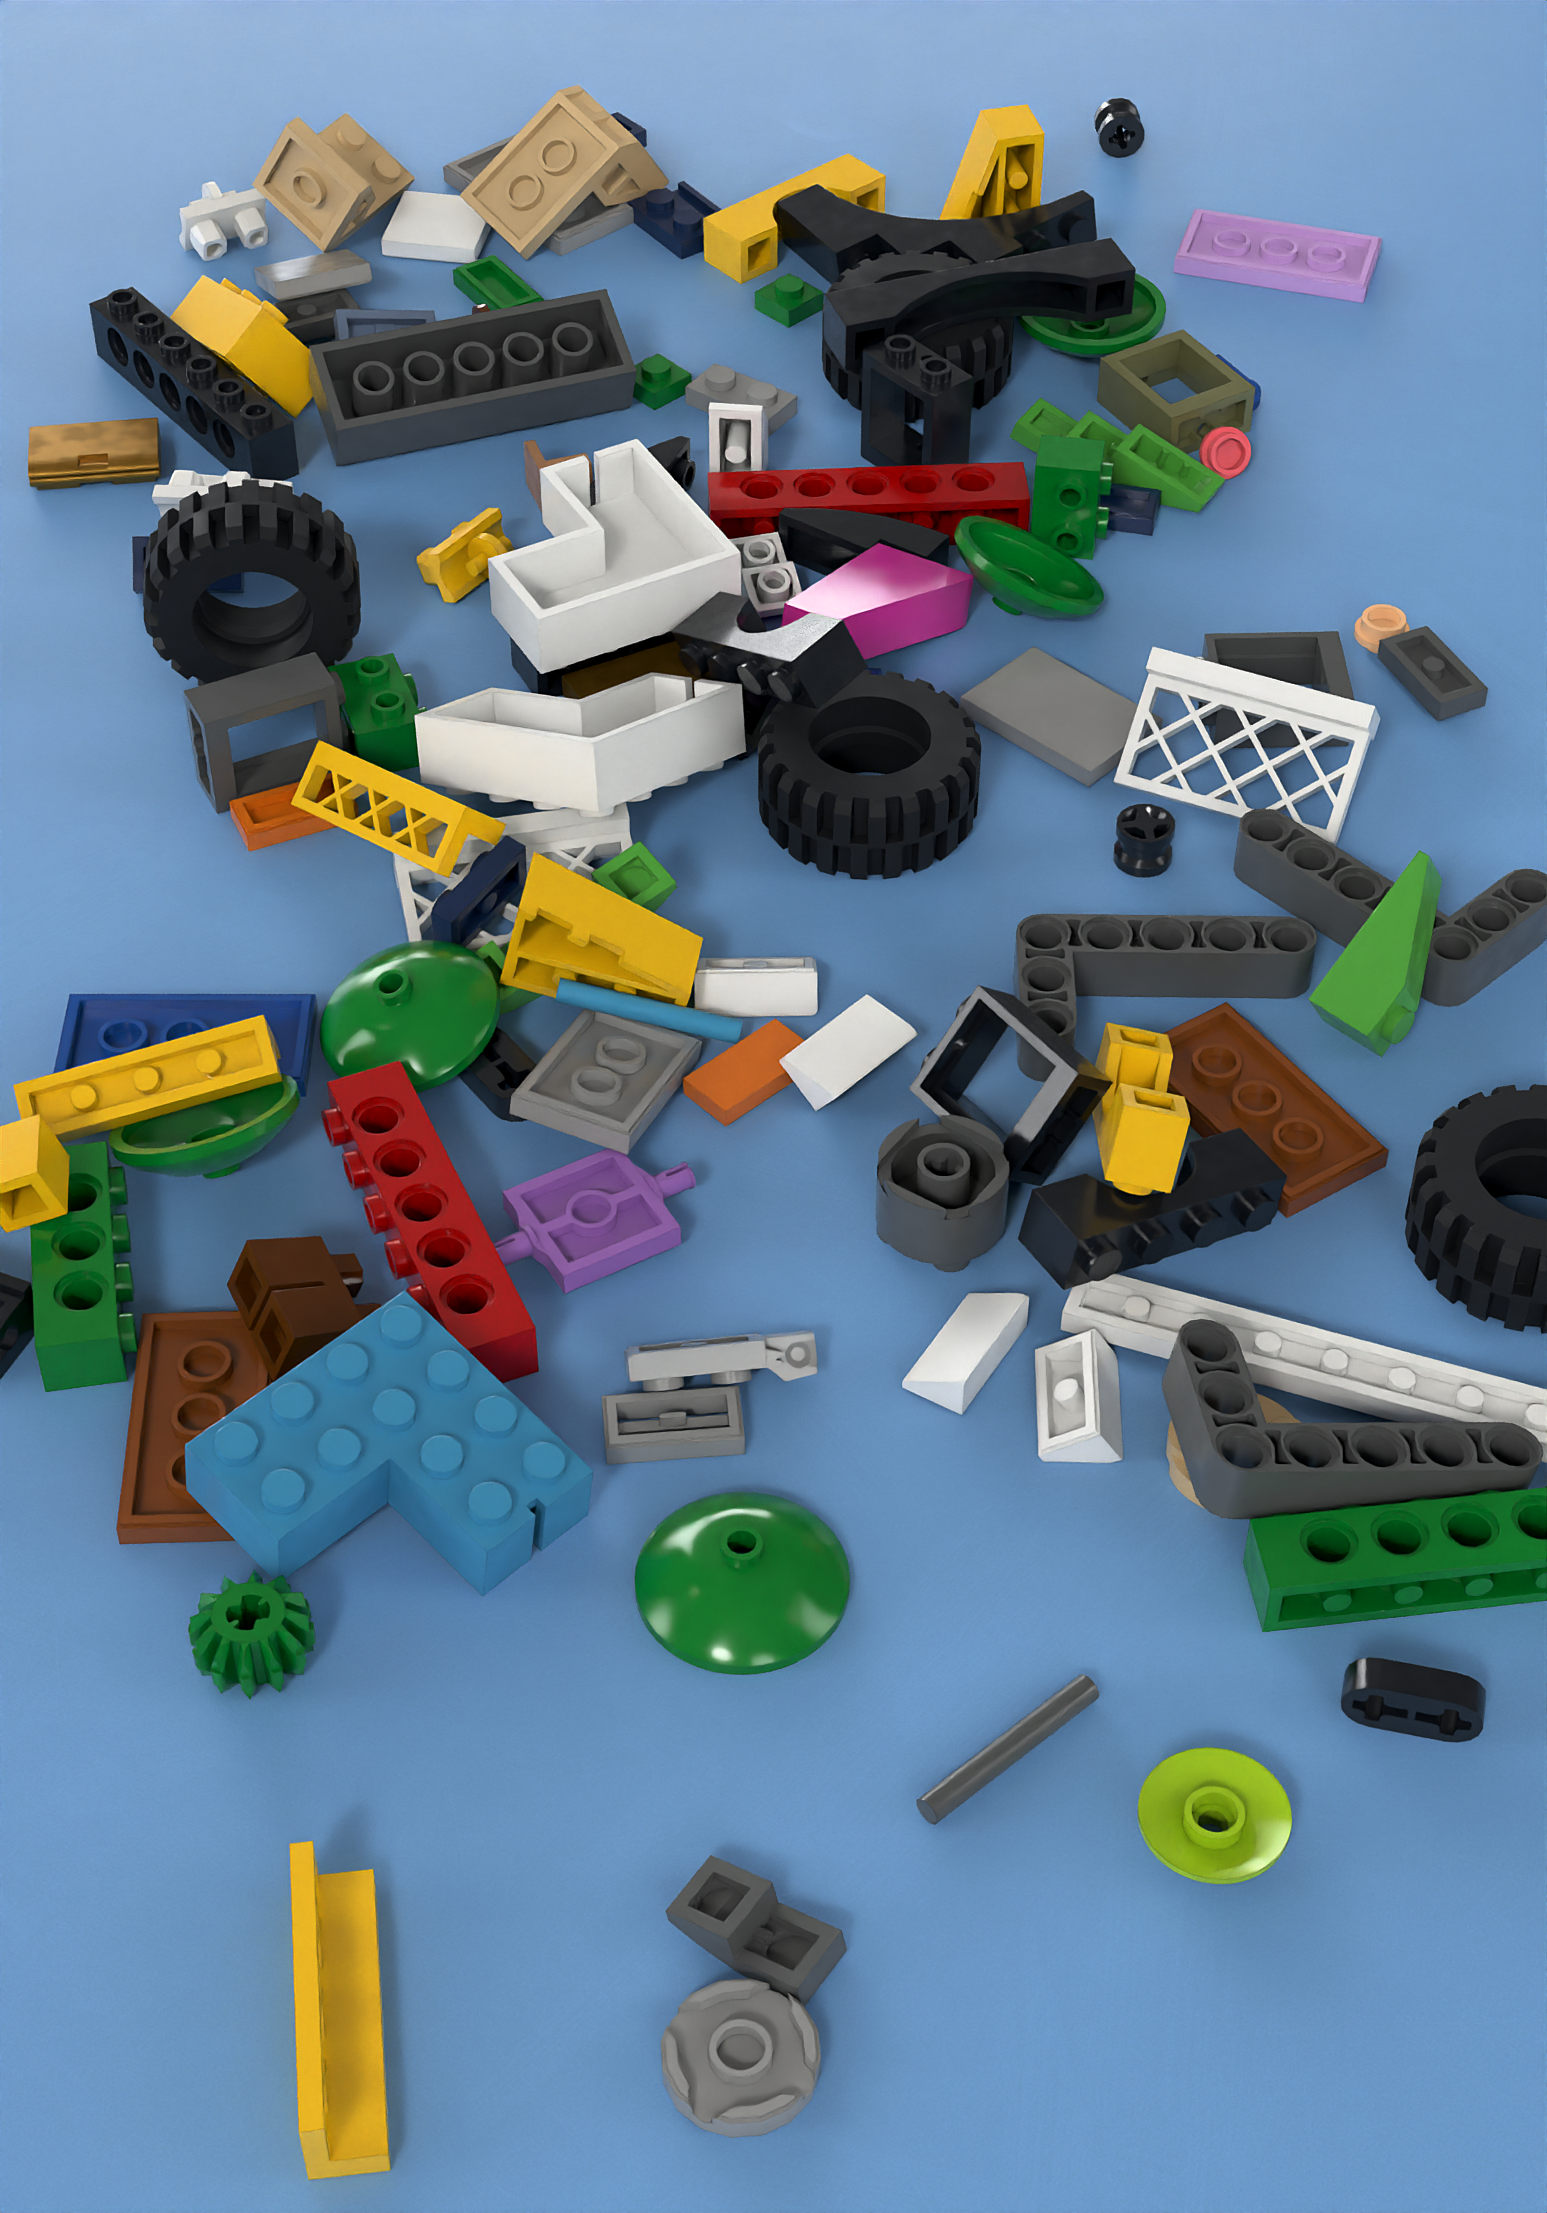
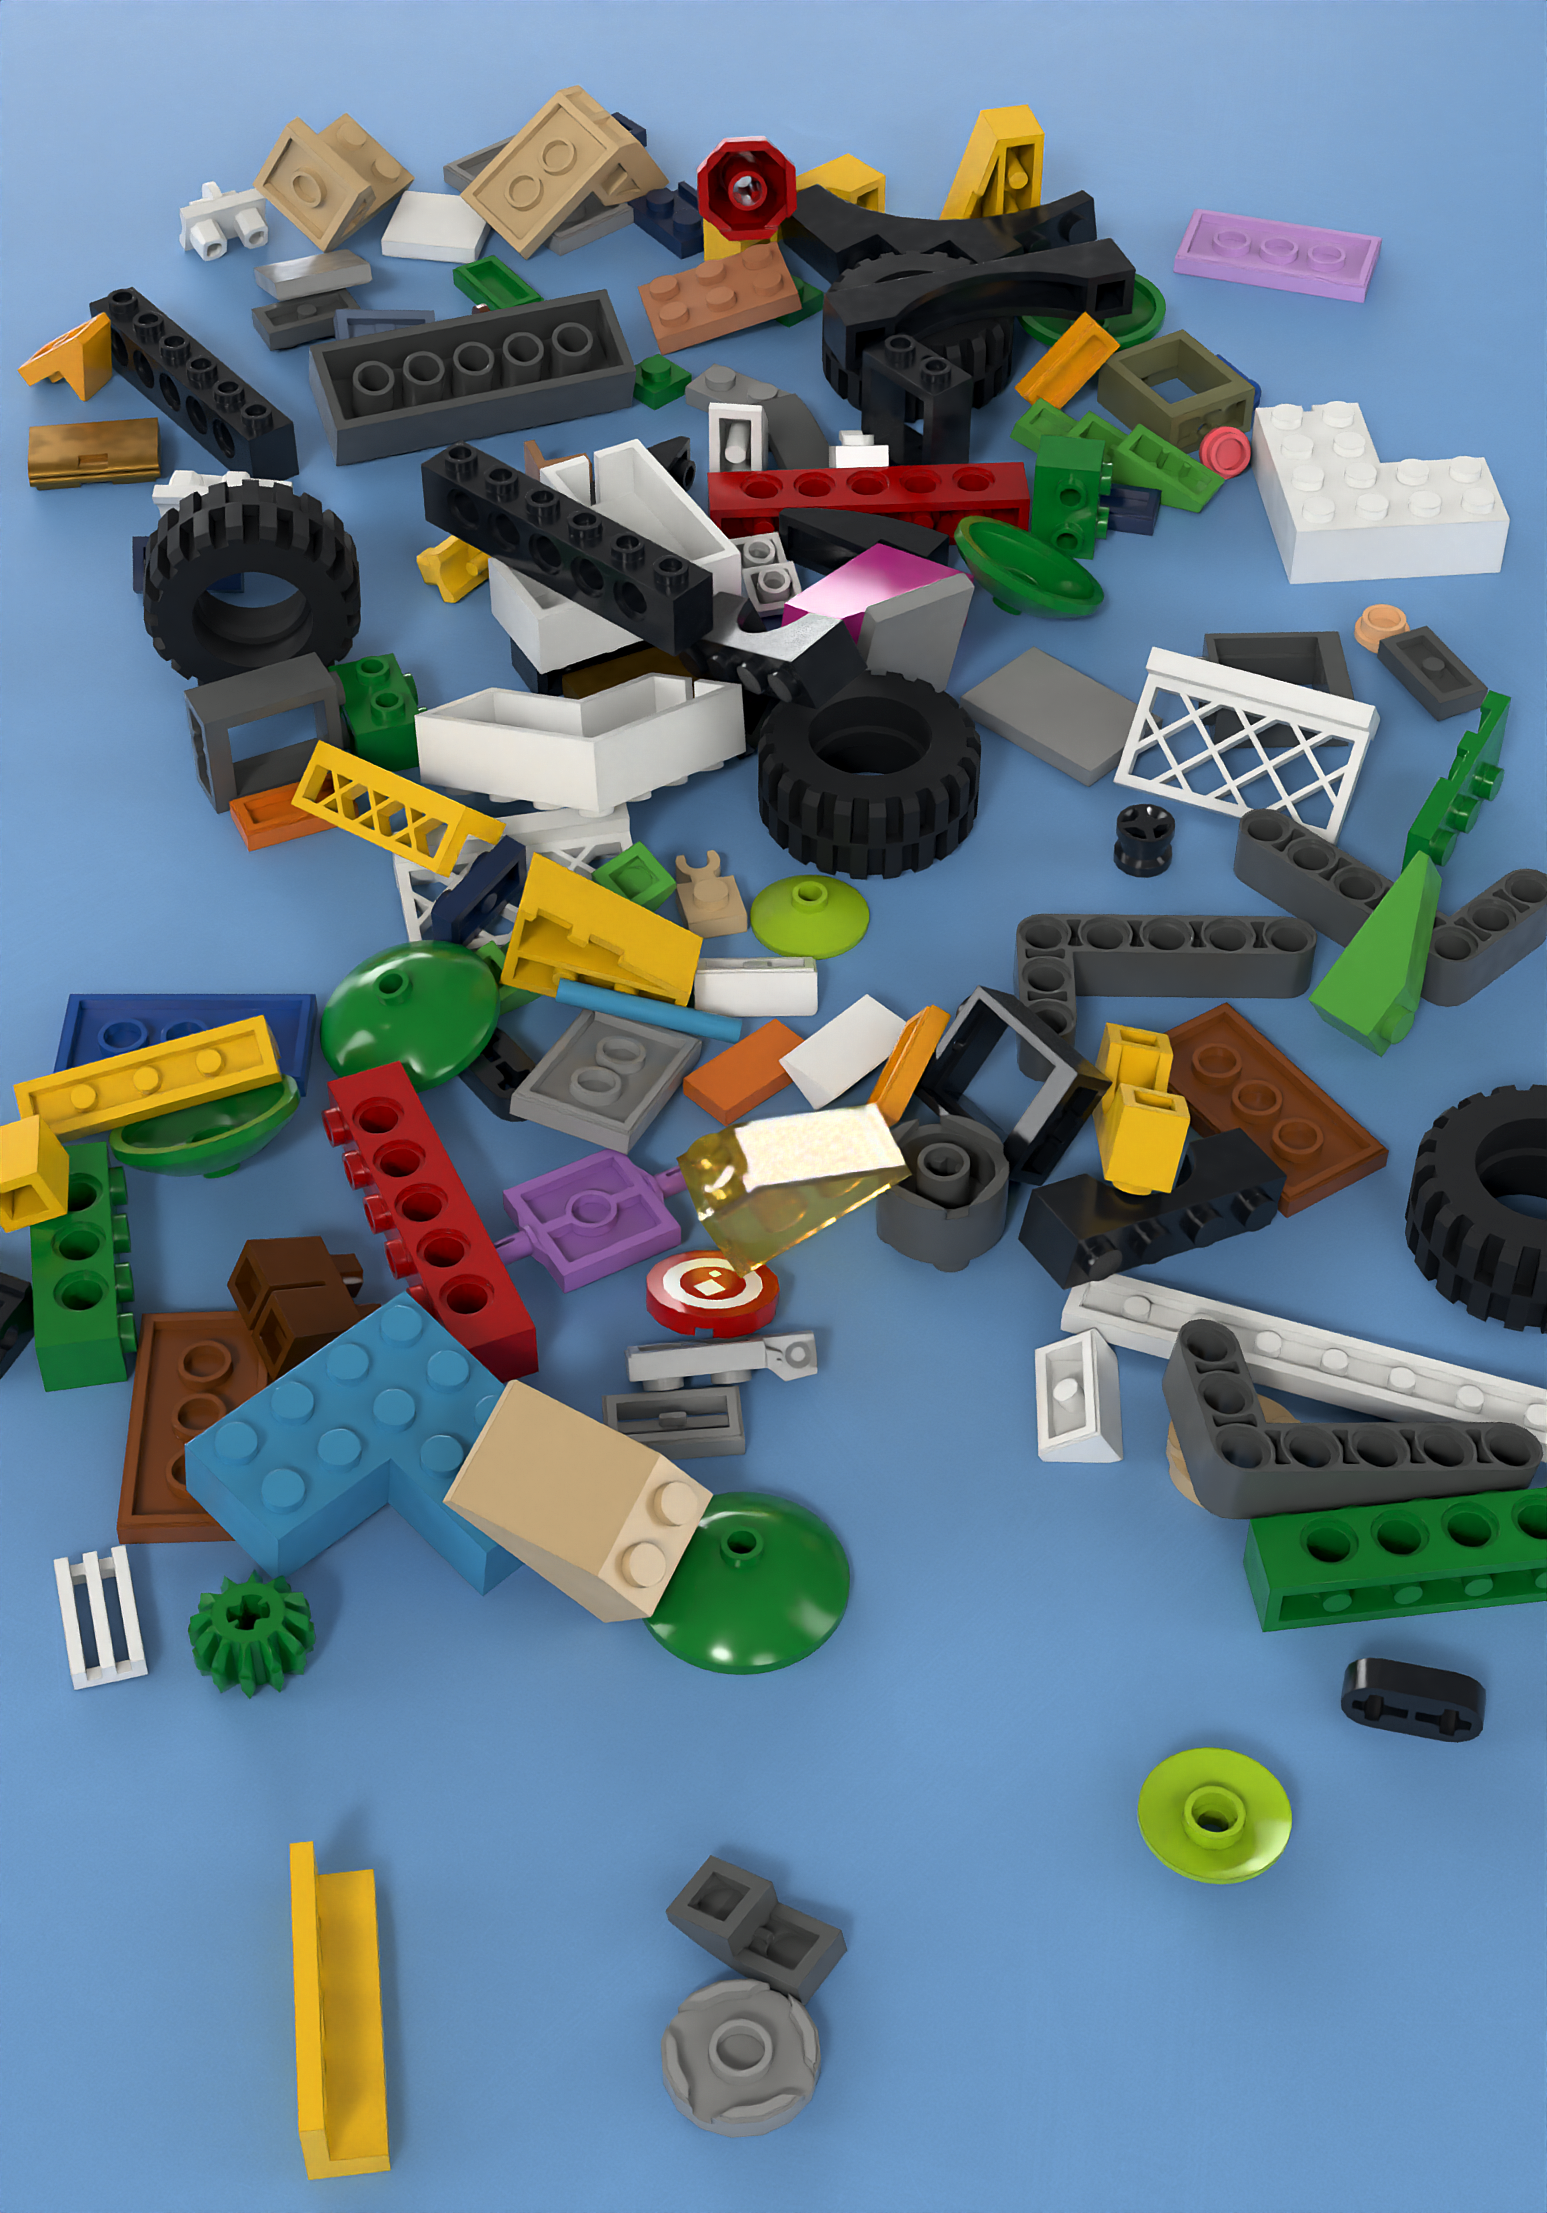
yellow wedge [169,275,313,418] -> none
white slope [902,1293,1029,1415] -> none
dark grey bar [916,1674,1099,1825] -> none
black wheel [1094,98,1145,158] -> none
none -> light orange slope [17,312,112,402]
none -> white tile [53,1545,148,1690]
none -> black brick [421,440,713,657]
none -> tan slope [442,1380,713,1623]
none -> nougat plate [638,241,802,356]
none -> red tile [646,1250,780,1339]
none -> tan plate [675,850,747,939]
none -> clear yellow slope [676,1103,912,1278]
none -> red cone [696,136,797,241]
none -> dark grey slope [749,393,833,470]
none -> lime dish [750,874,869,960]
none -> white plate [829,430,889,468]
none -> light grey tile [857,572,975,693]
none -> light orange tile [858,1004,952,1136]
none -> light orange tile [1014,312,1121,410]
none -> white piece [1250,401,1510,584]
none -> green wing [1401,690,1511,874]

